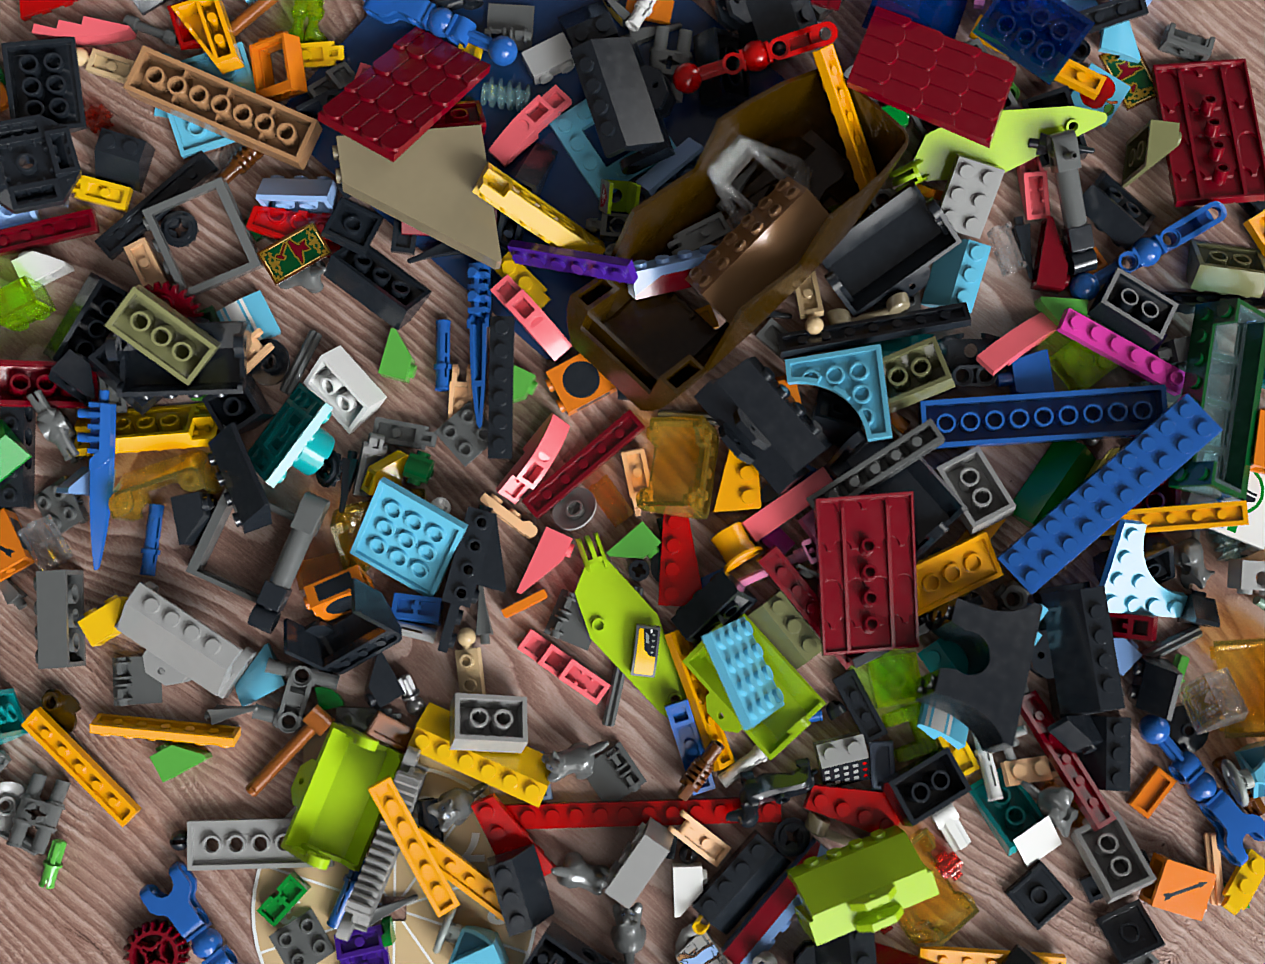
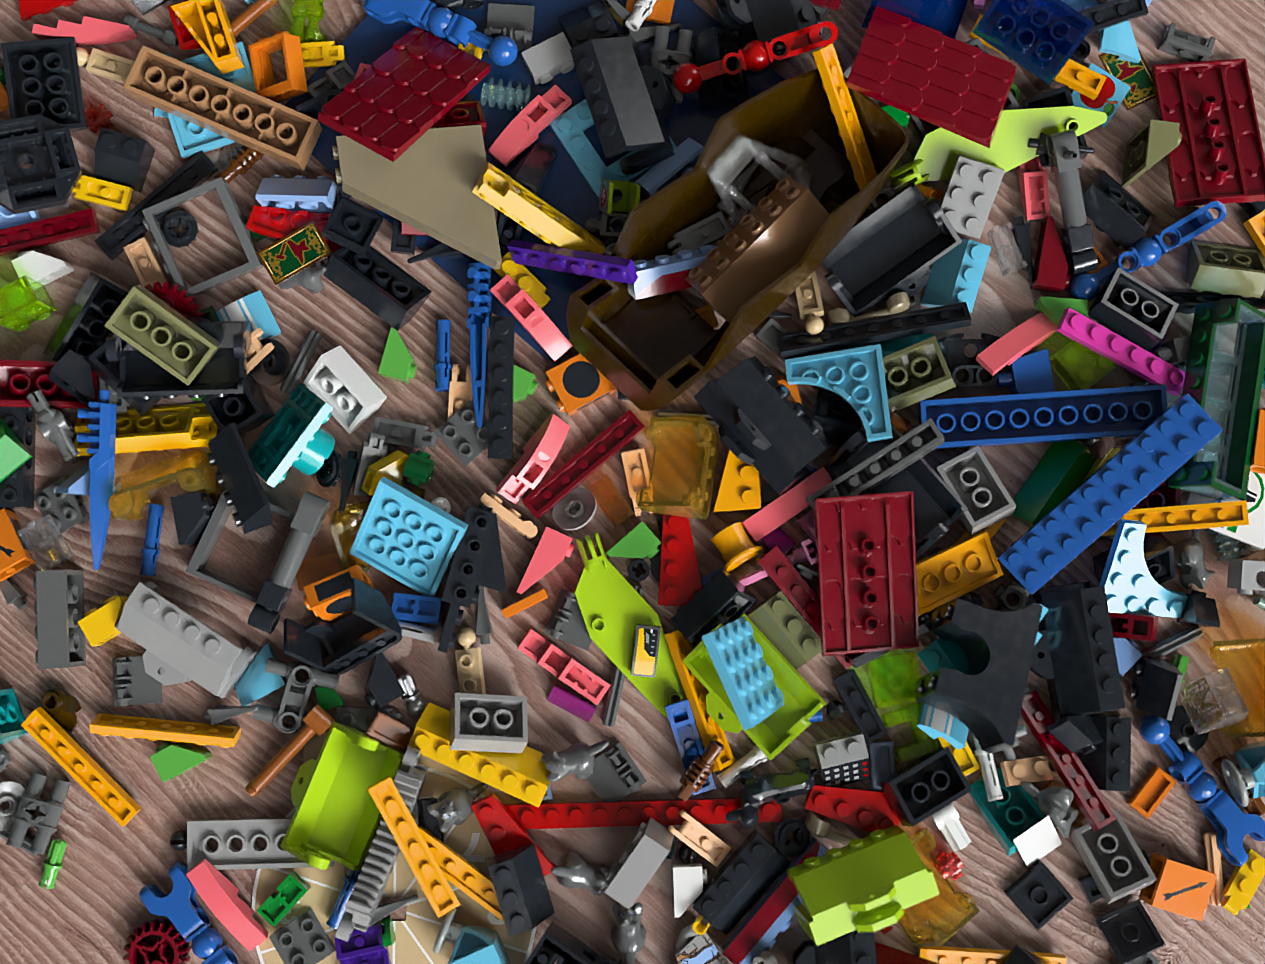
none -> coral slope [186,859,269,951]
none -> magenta slope [548,685,597,722]

